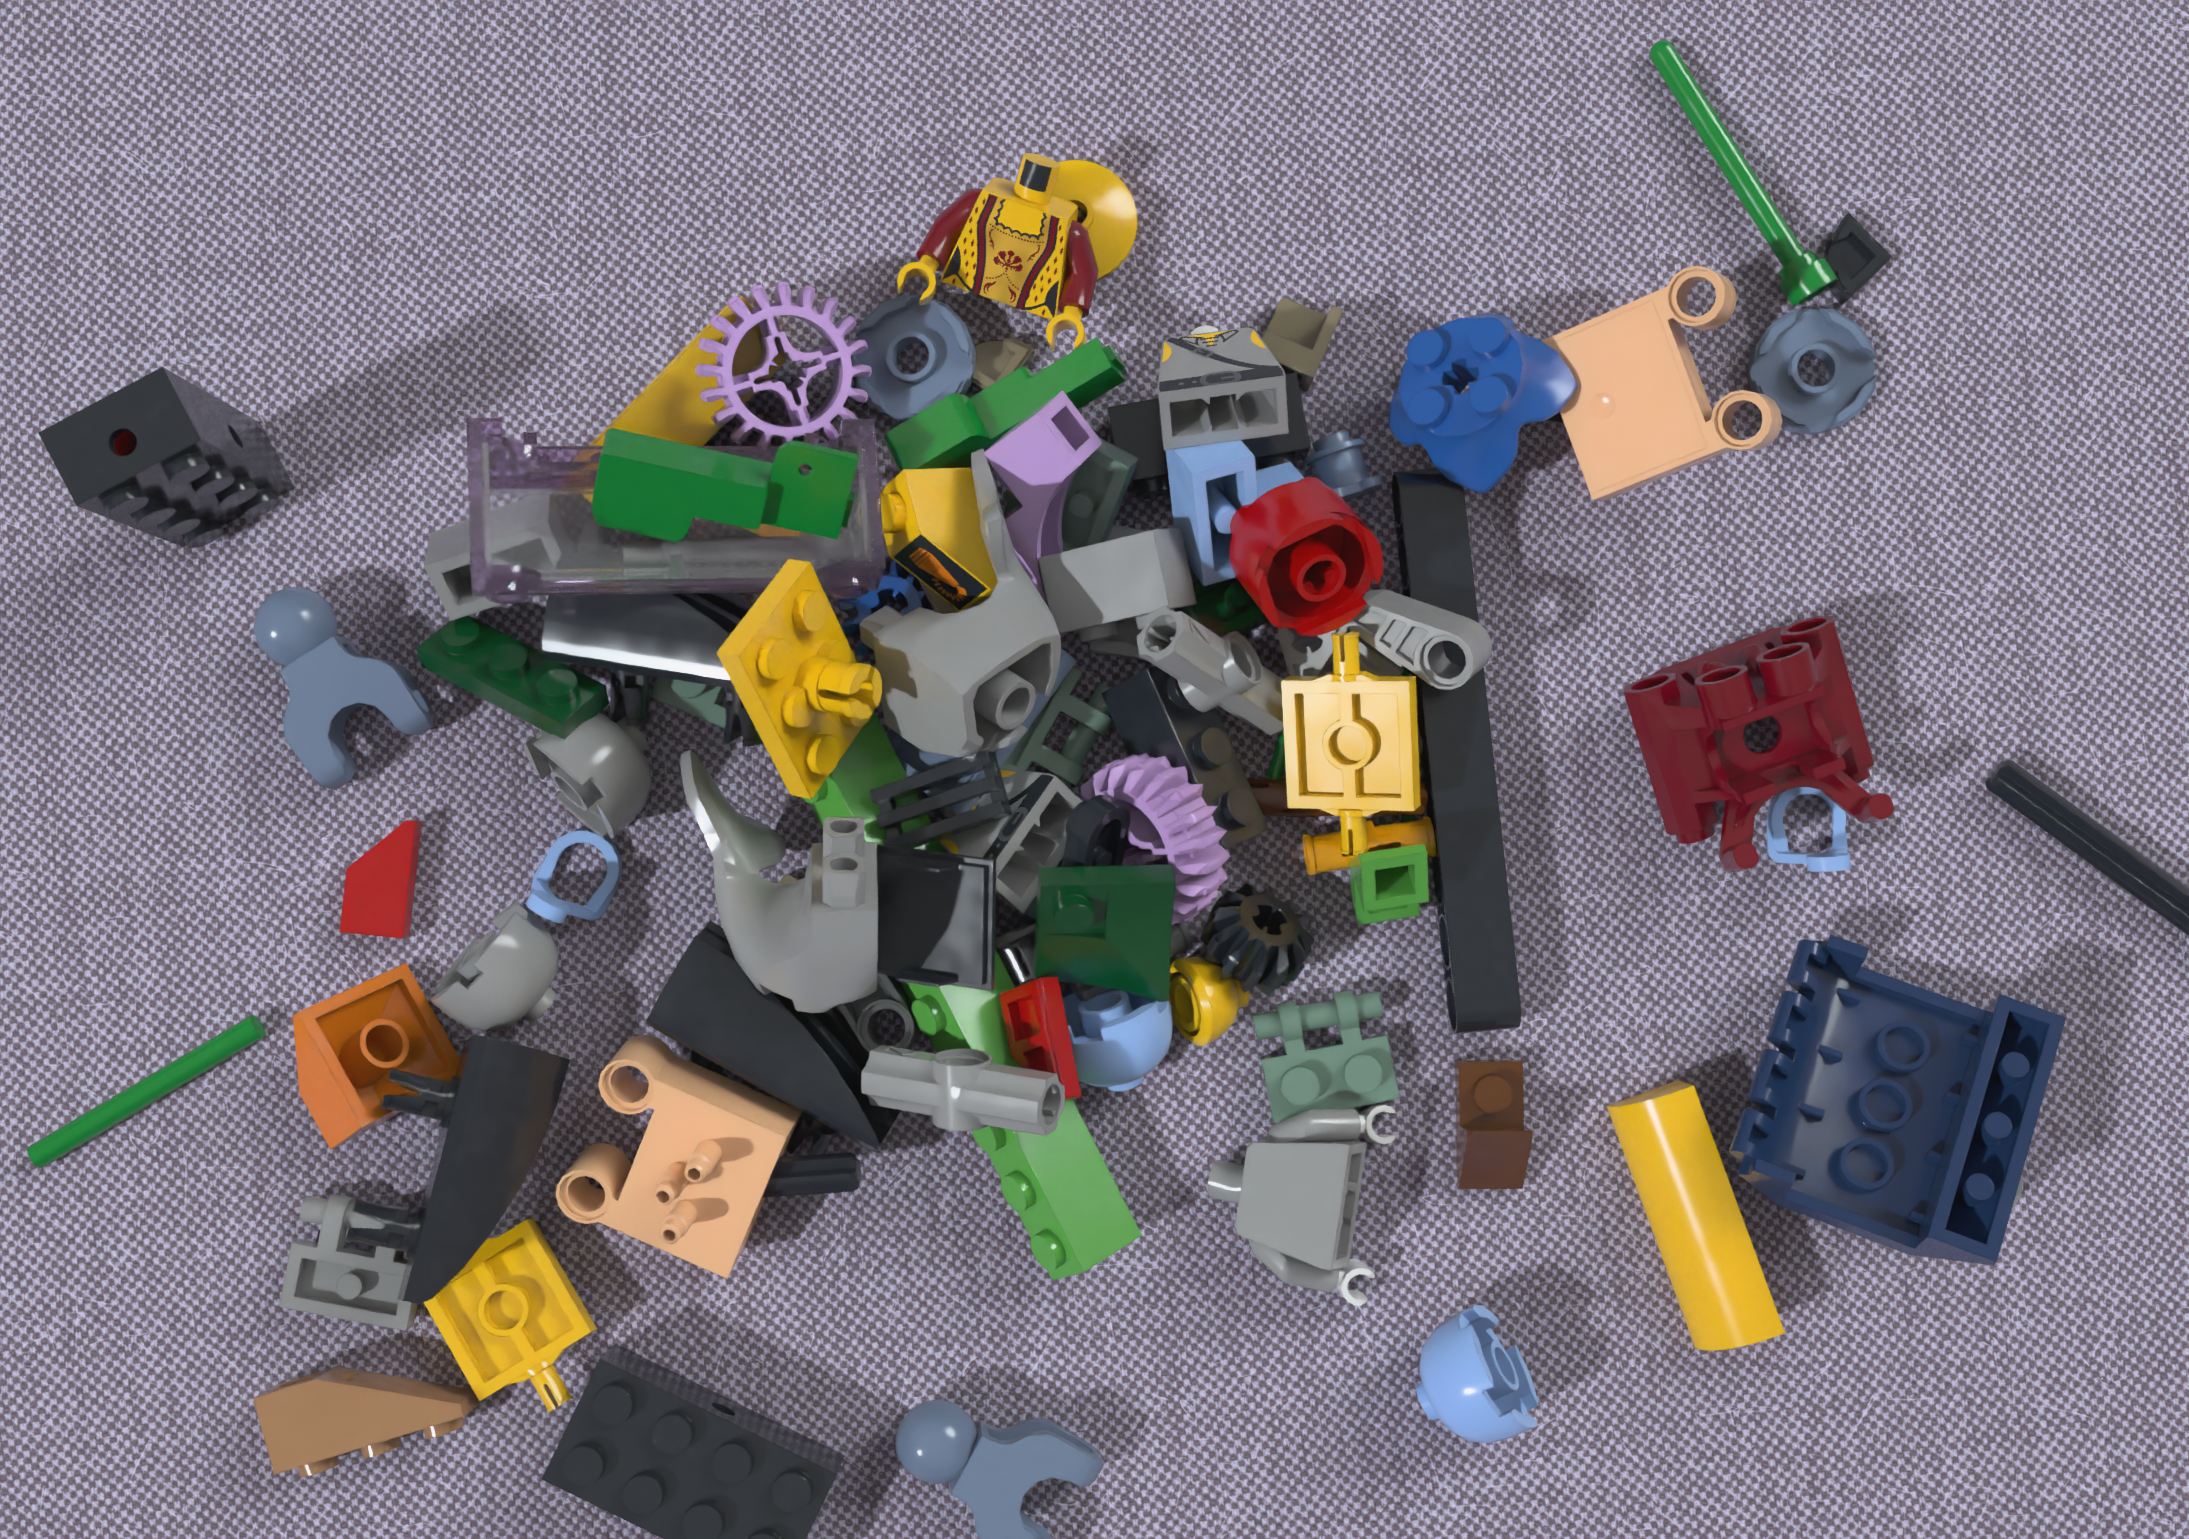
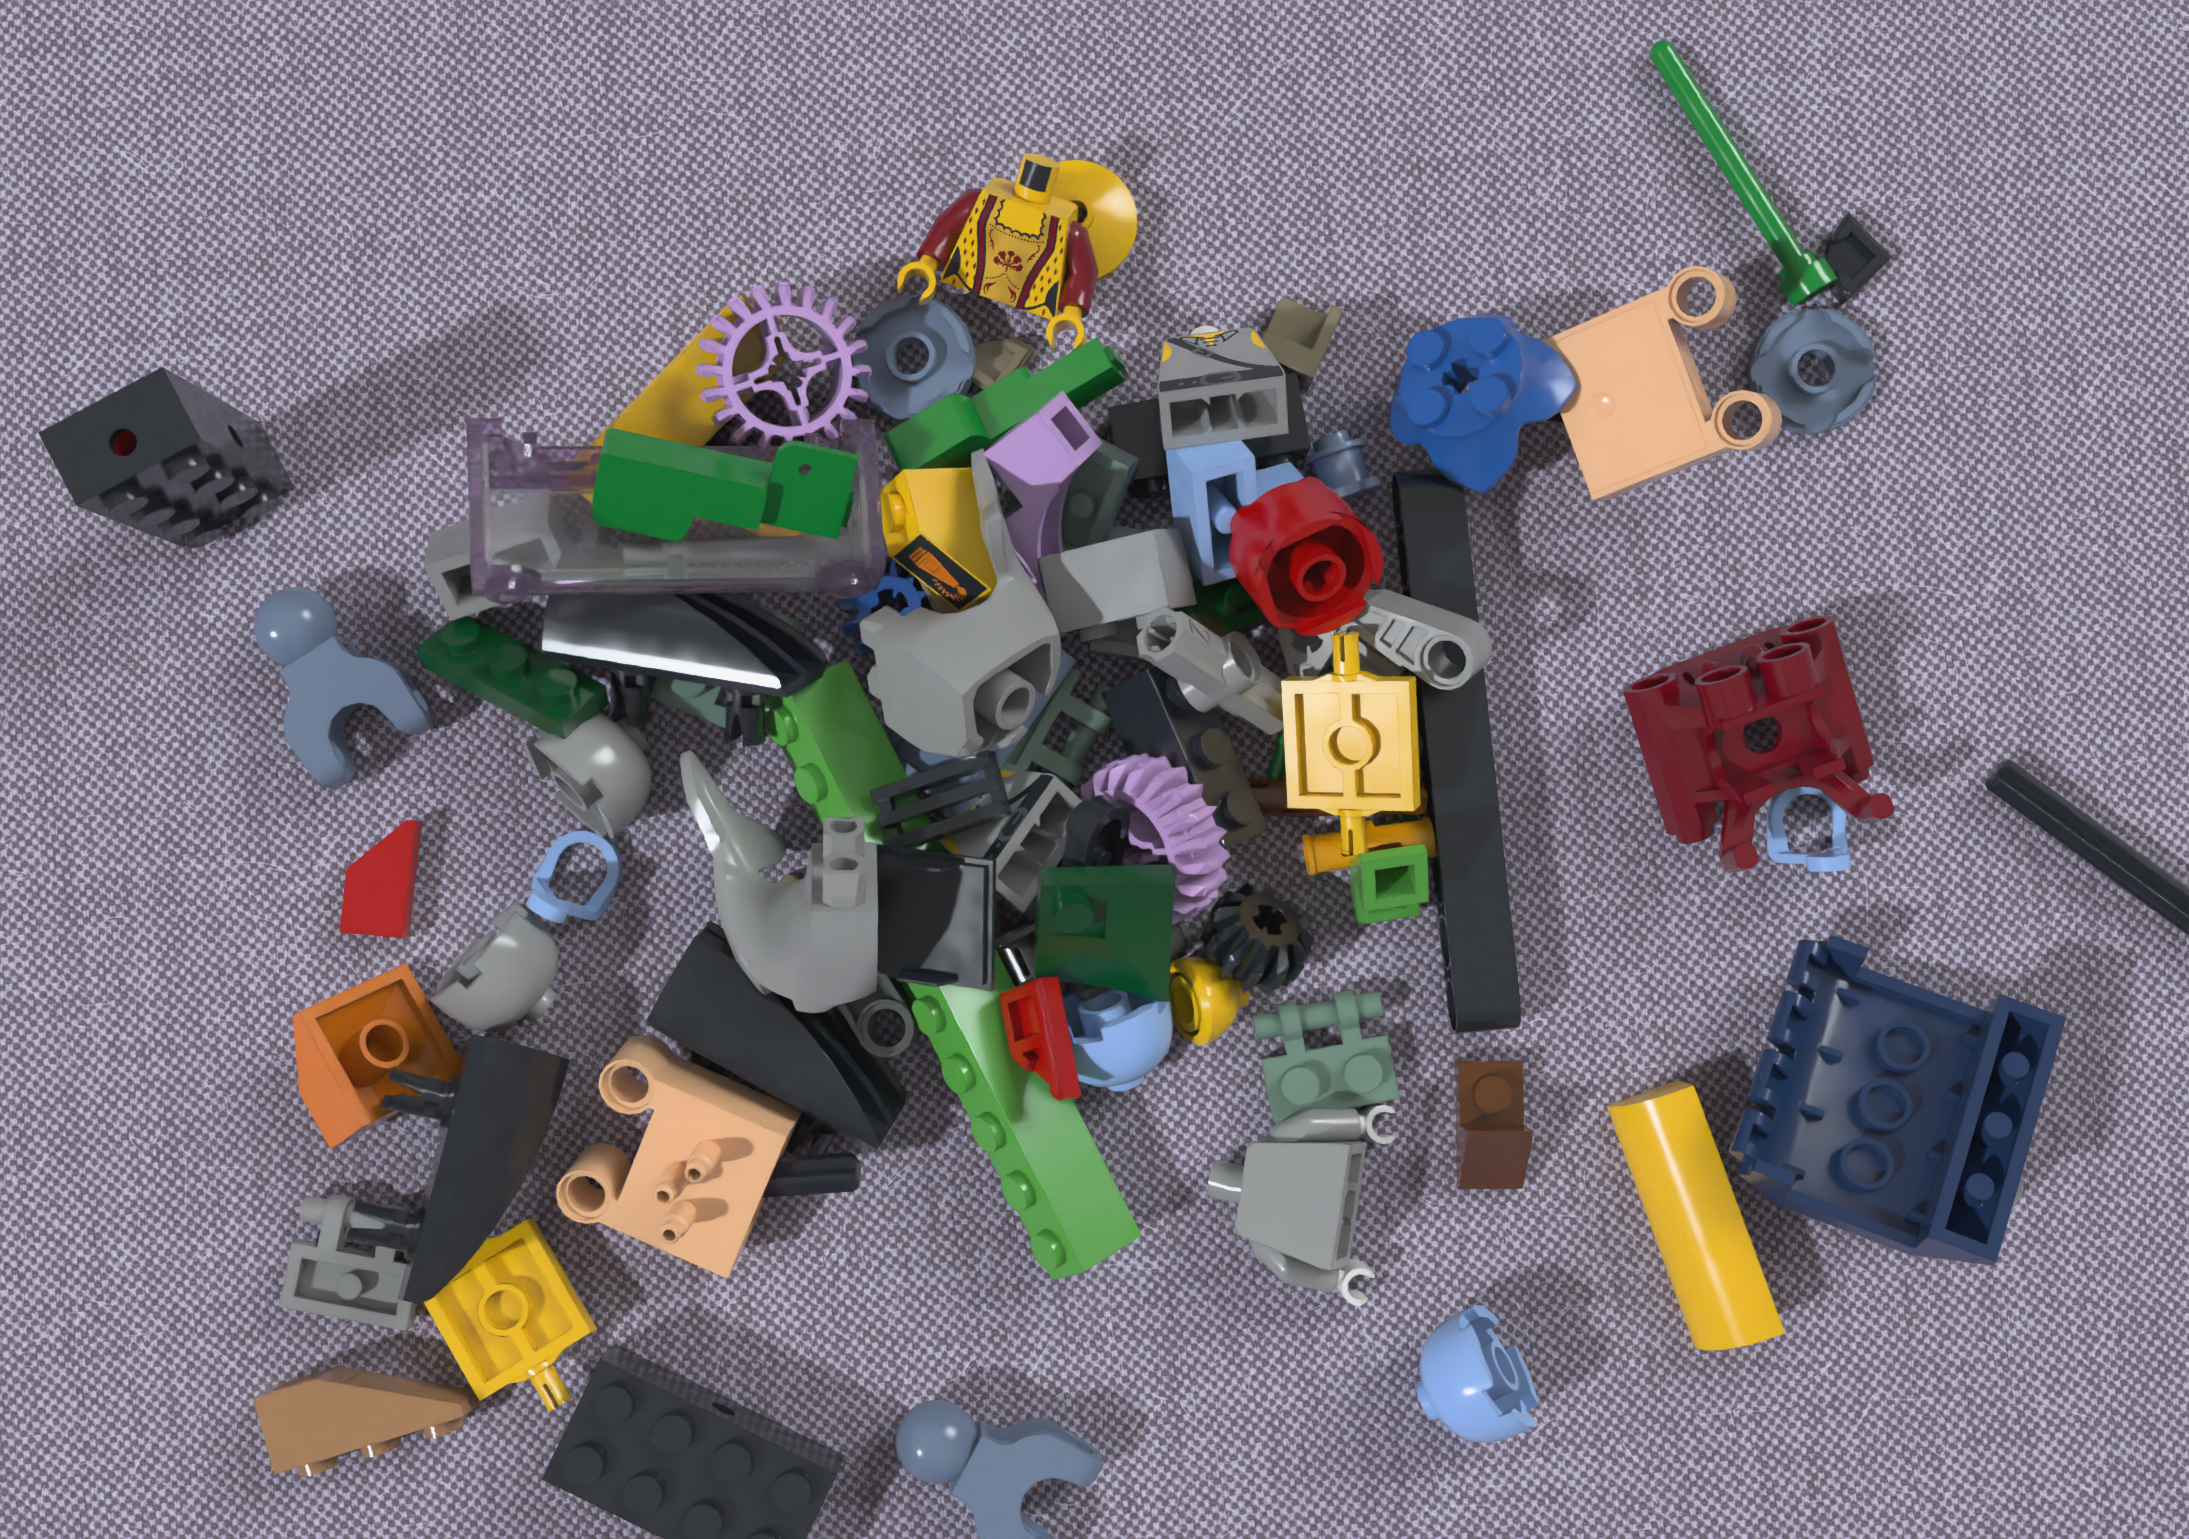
green bar [27,1015,266,1168] -> none
yellow plate [716,559,882,799] -> none
light grey piece [861,1045,1065,1136] -> none

